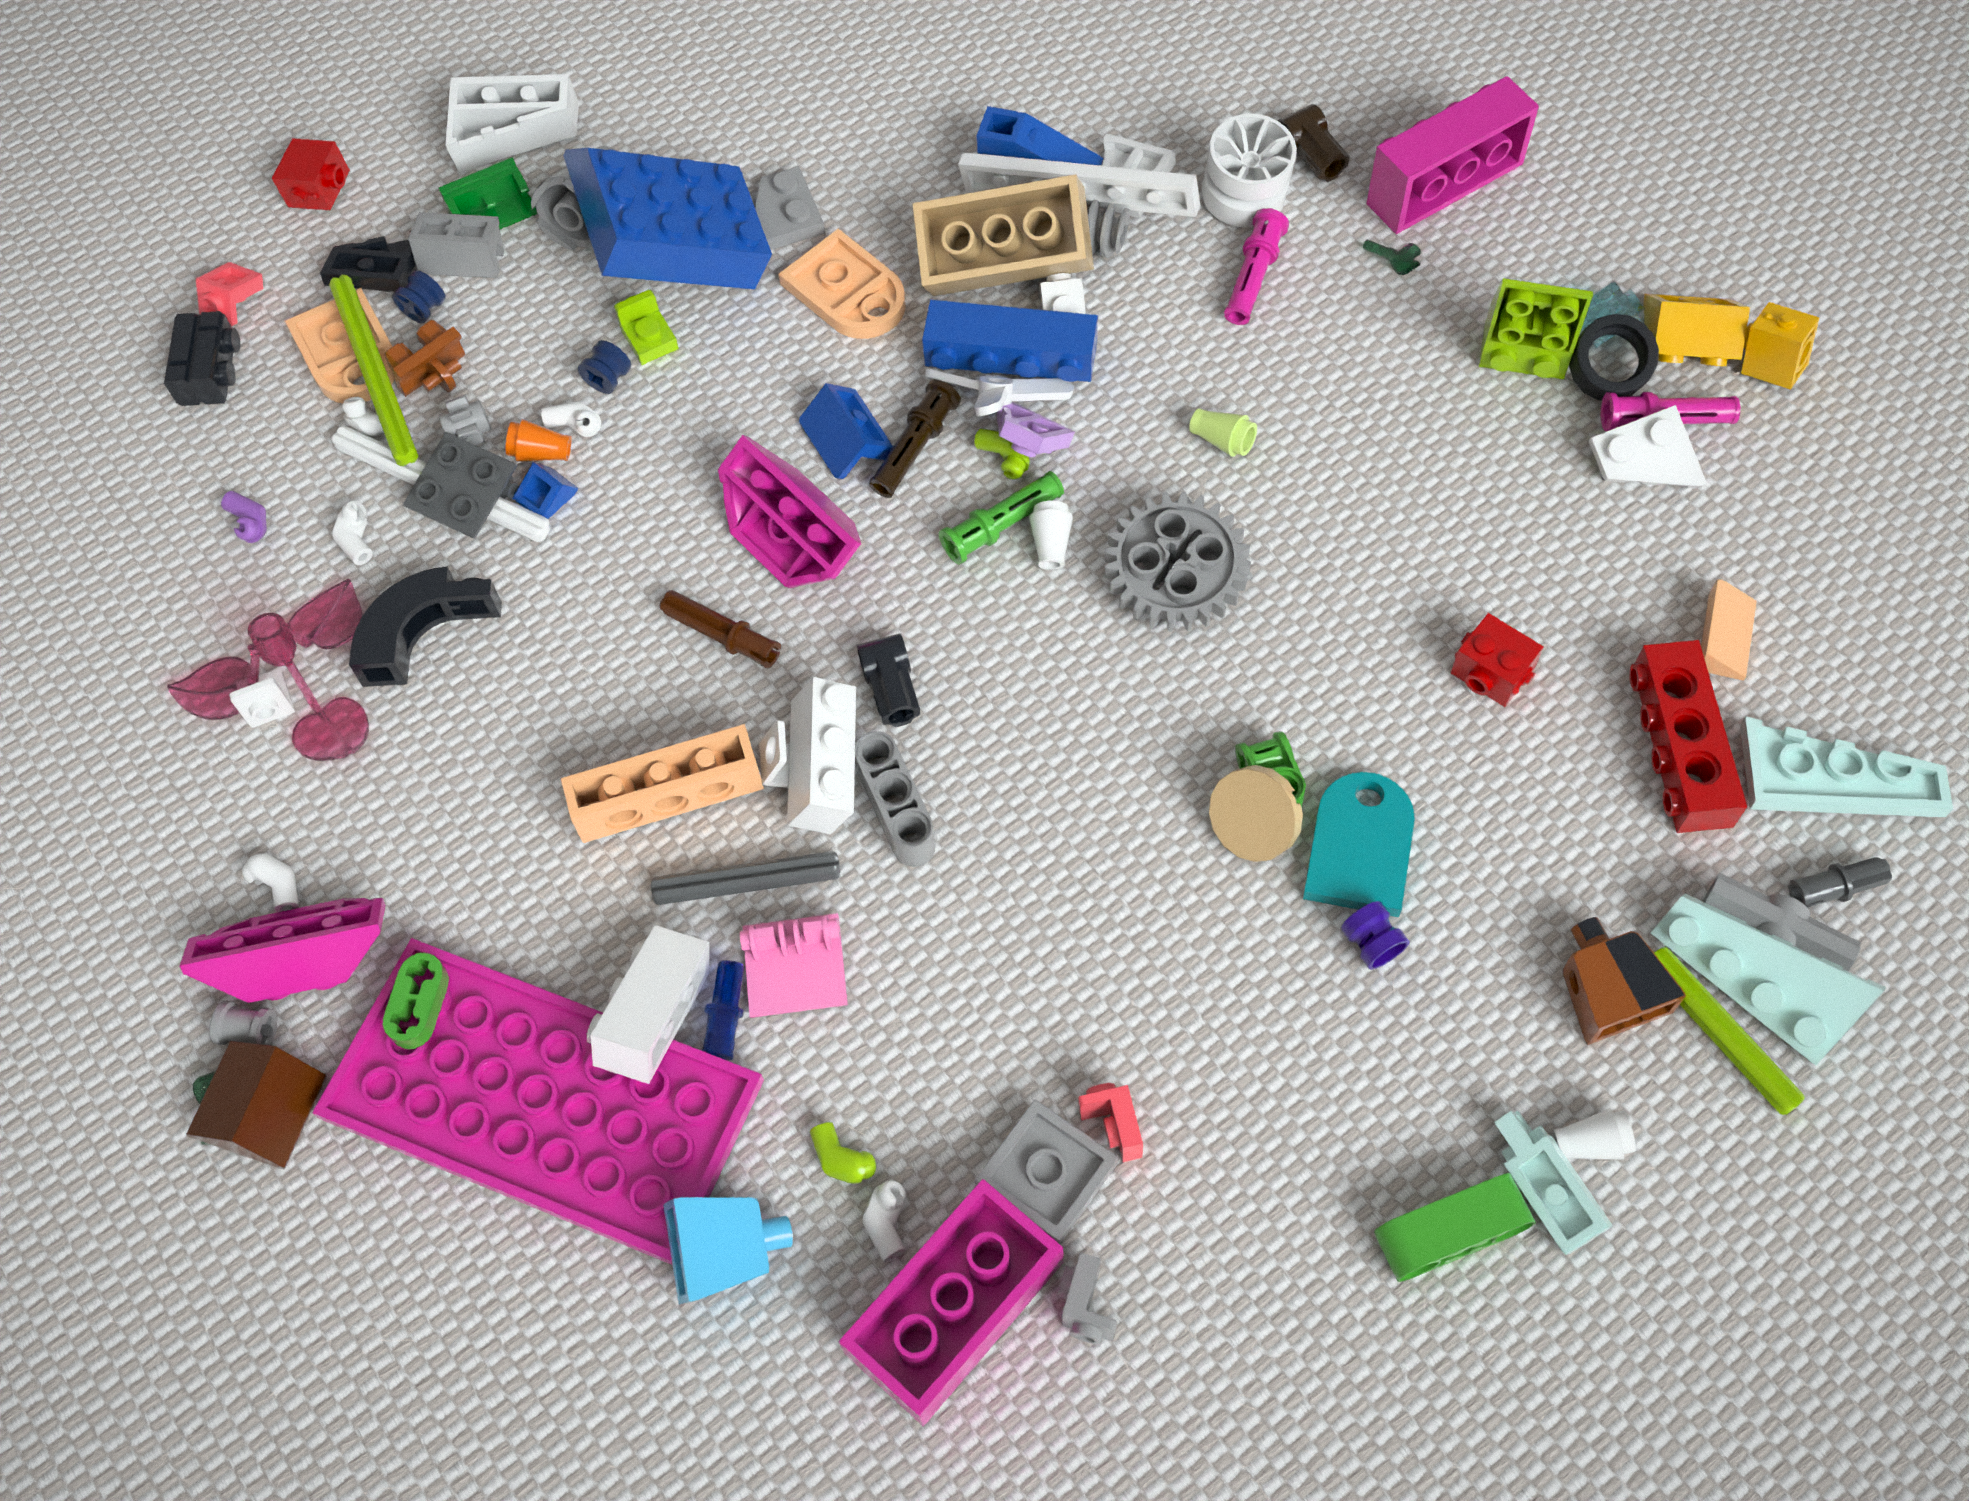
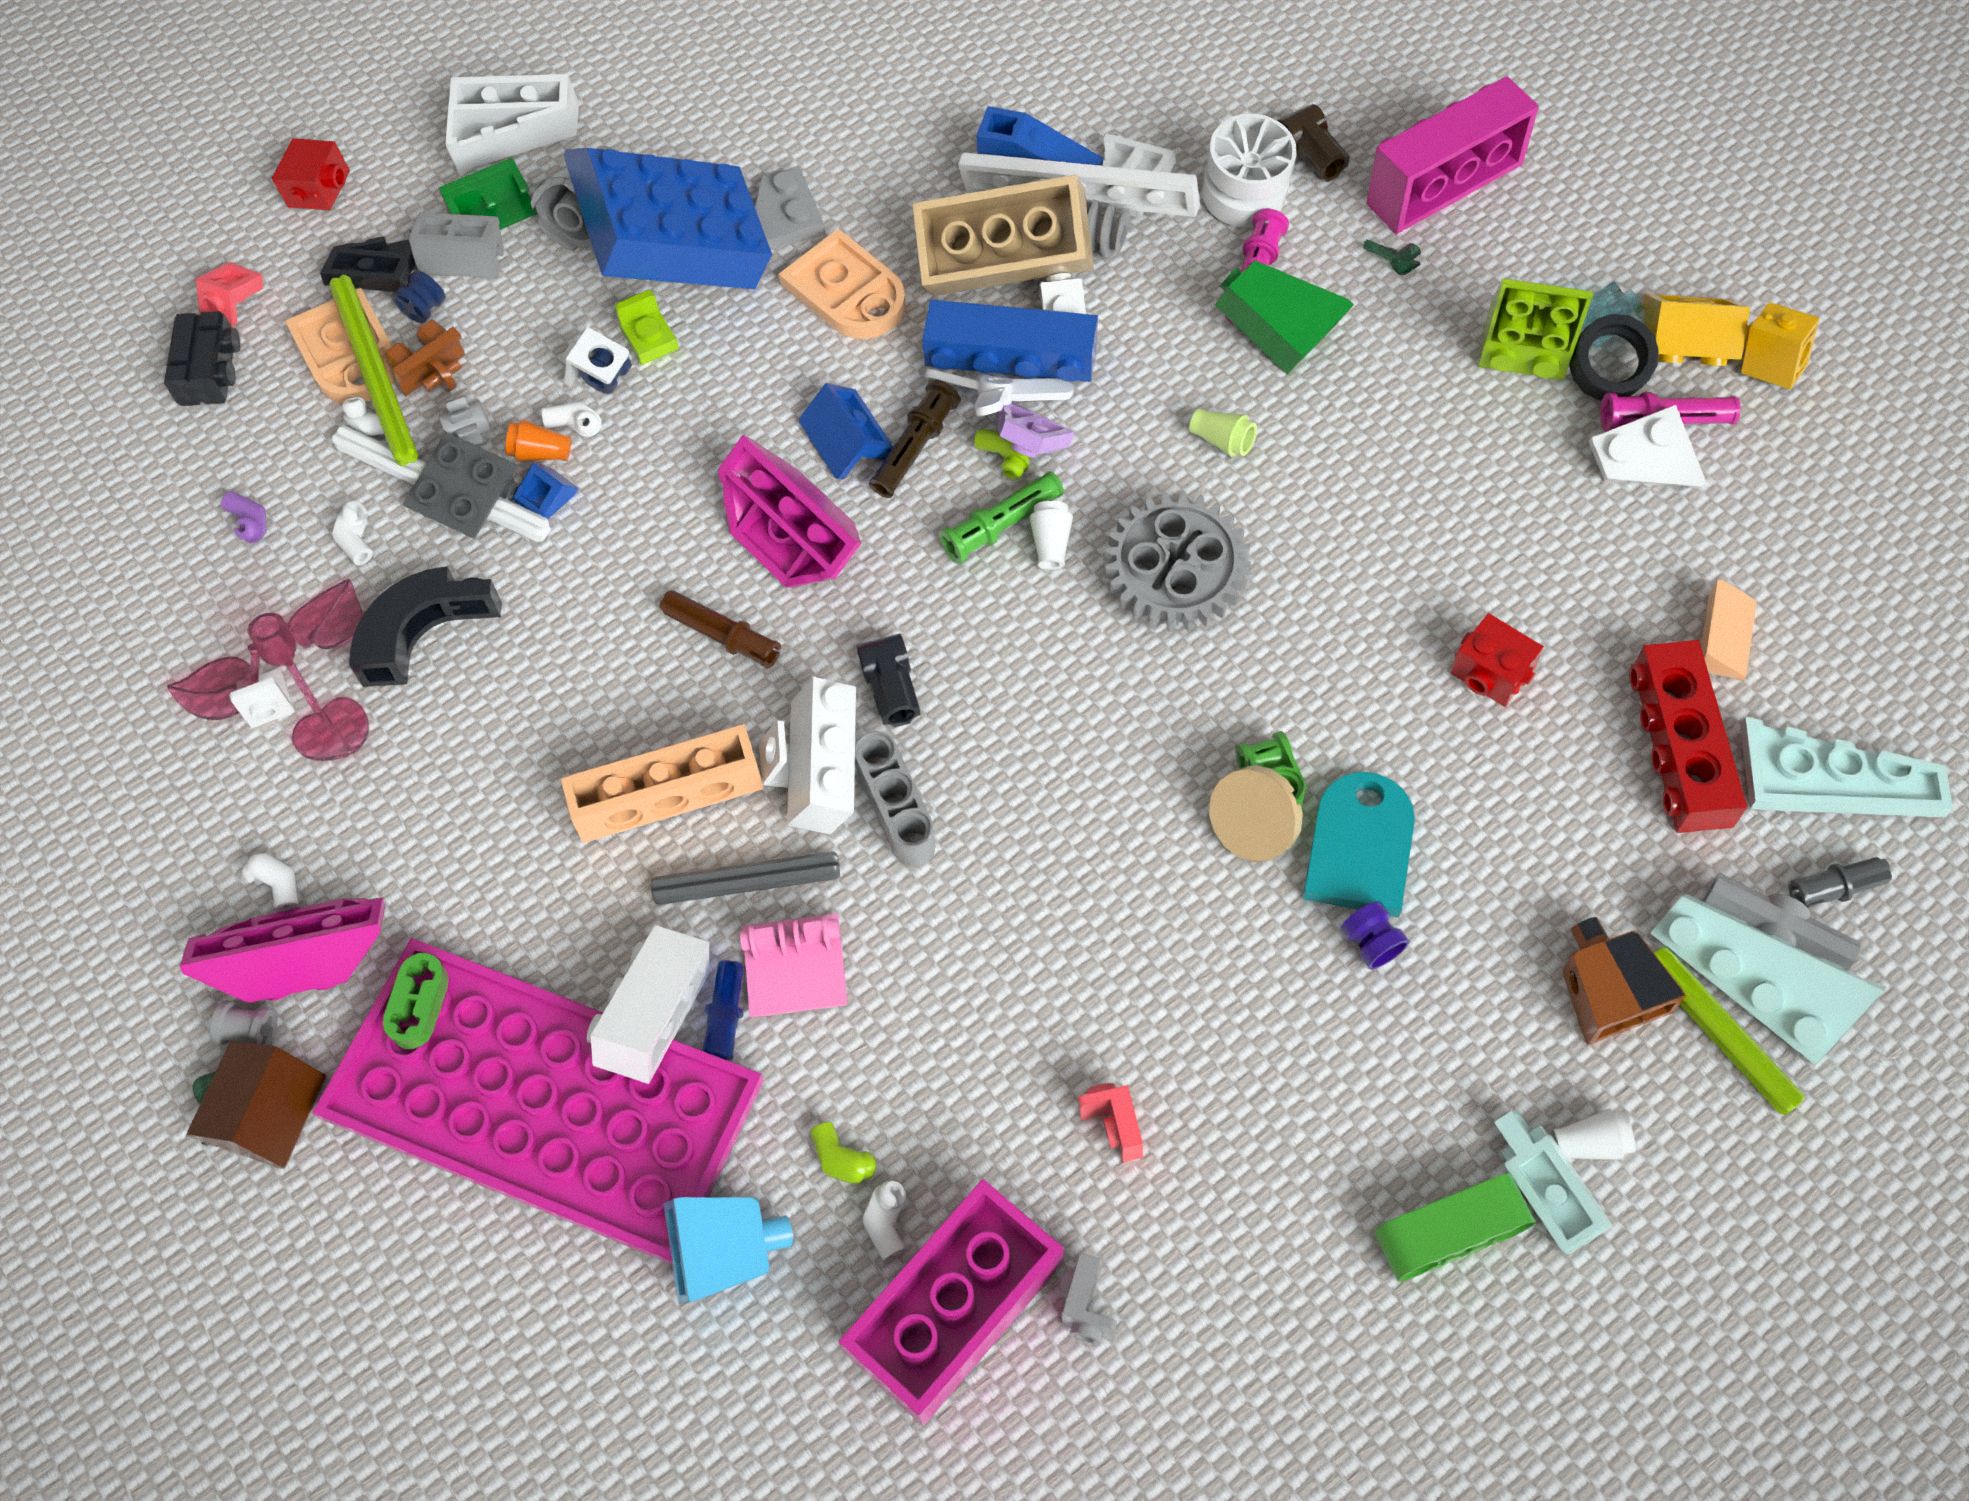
light grey plate [974,1099,1119,1244] -> none
none -> white bracket [562,327,629,387]
none -> green slope [1215,260,1354,375]

